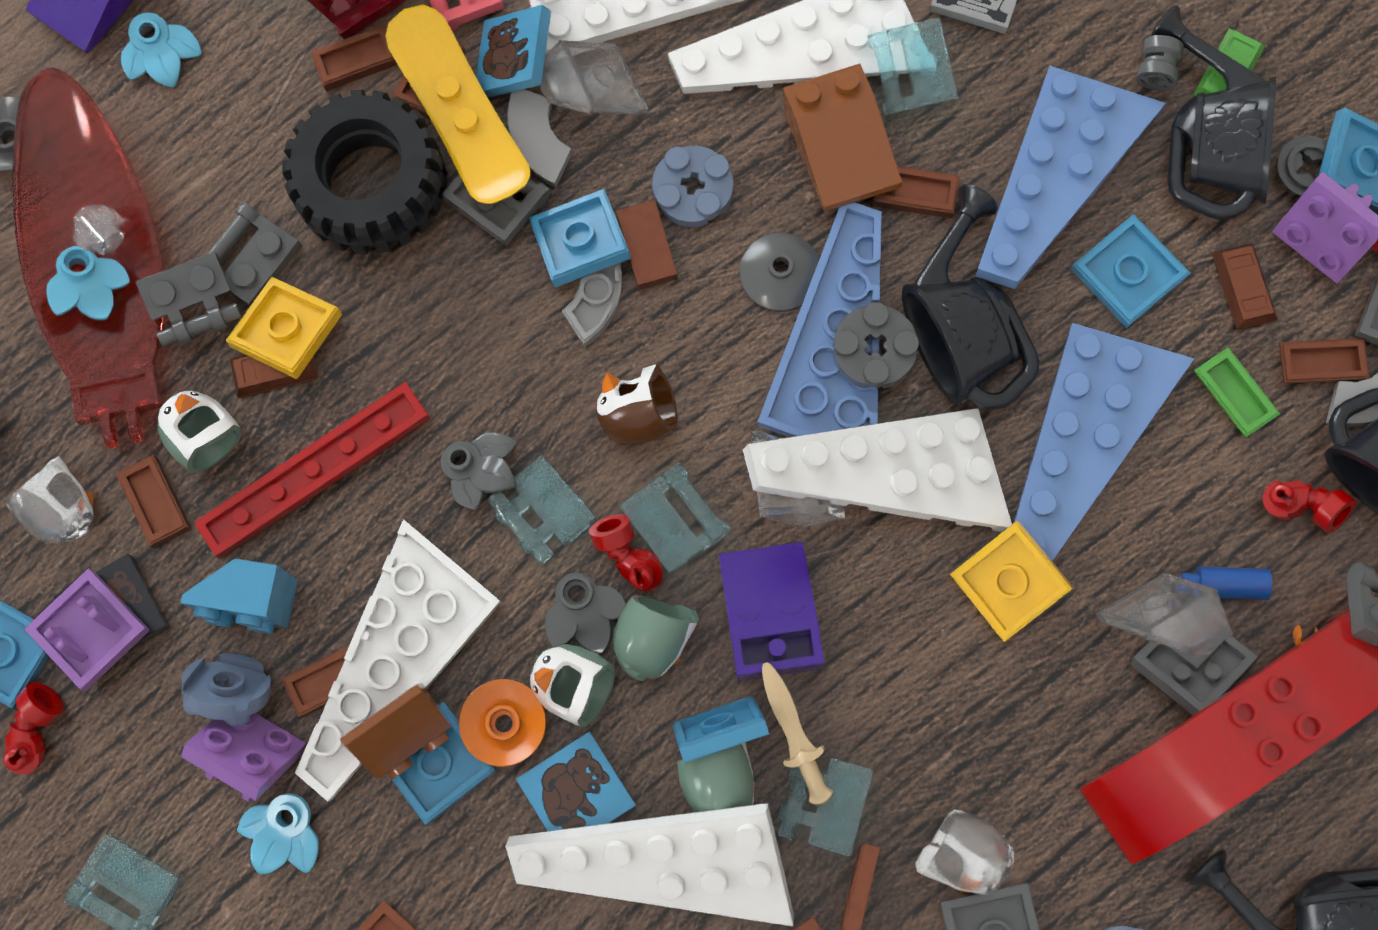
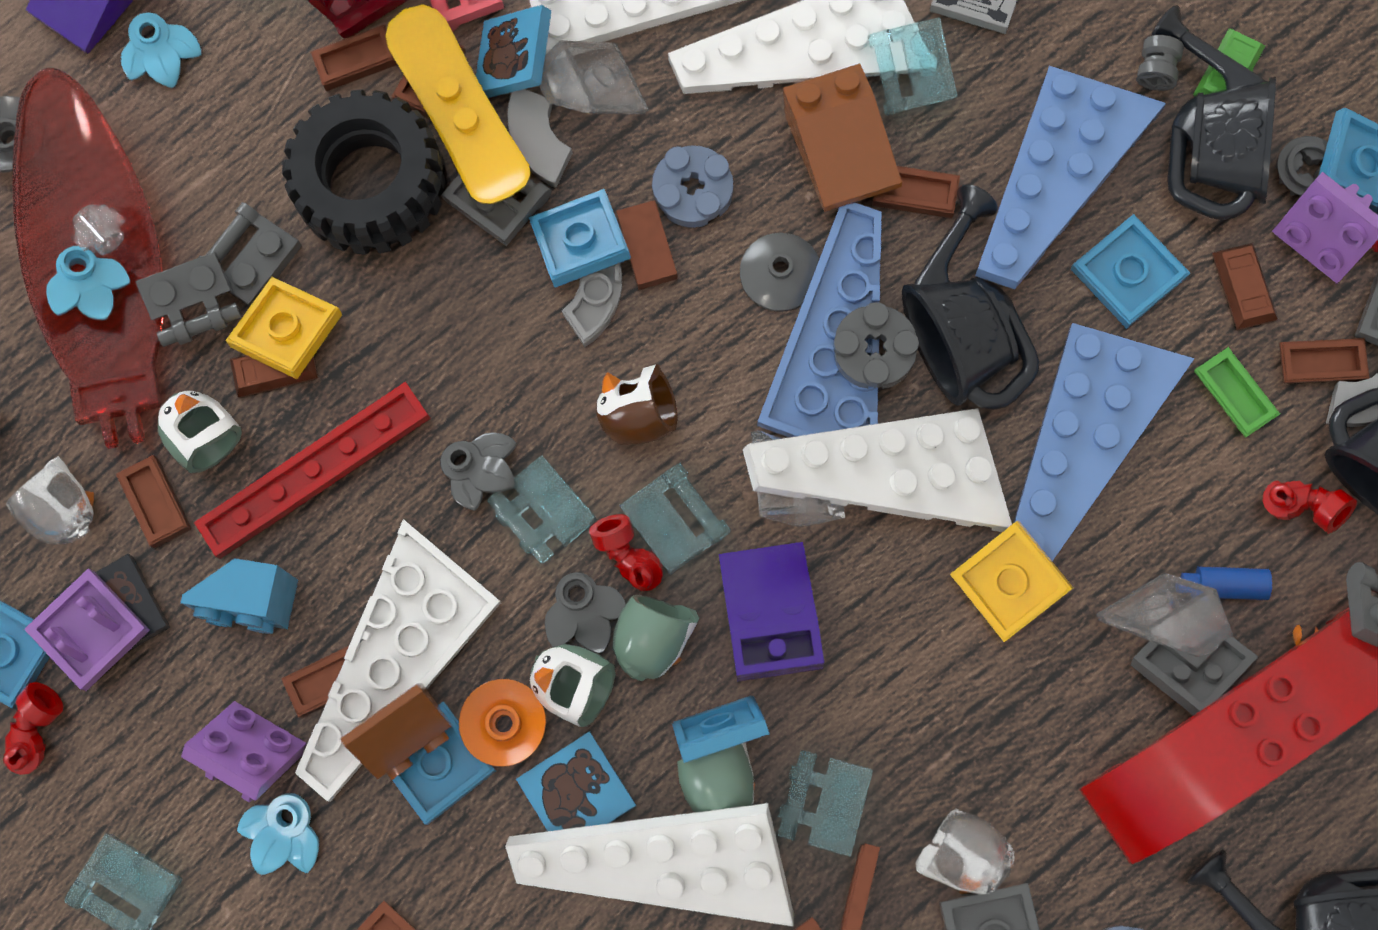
sand blue plate [181,653,271,726] -> none
tan sword [762,662,834,806] -> none

